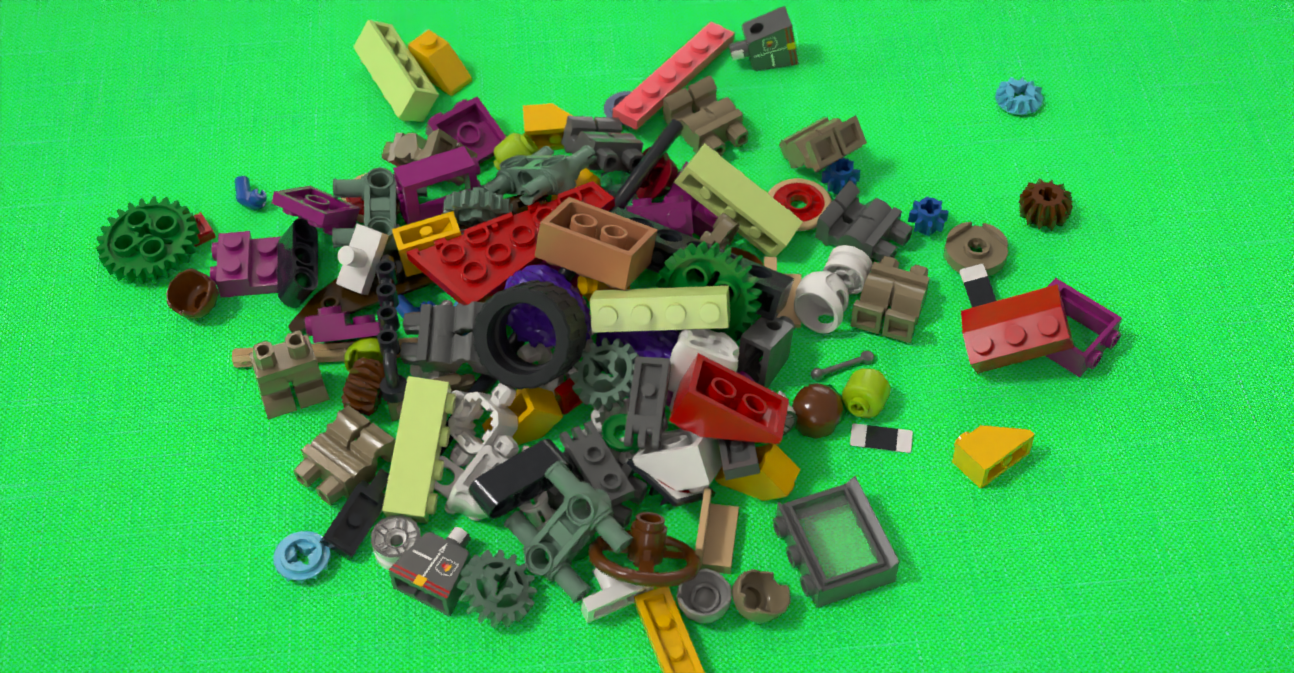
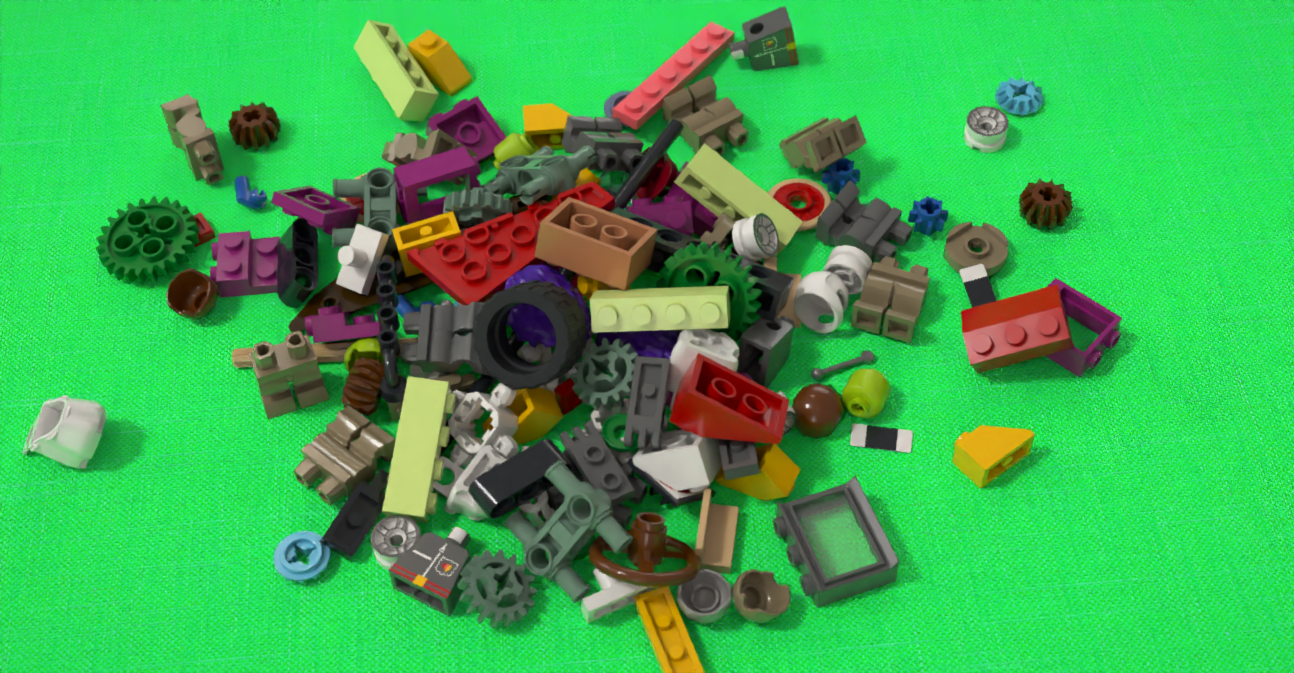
none -> piece [22,395,107,469]
none -> hips [161,94,224,185]
none -> reddish brown gear [228,101,281,151]
none -> white wheel [732,213,779,262]
none -> wheel [964,106,1009,153]

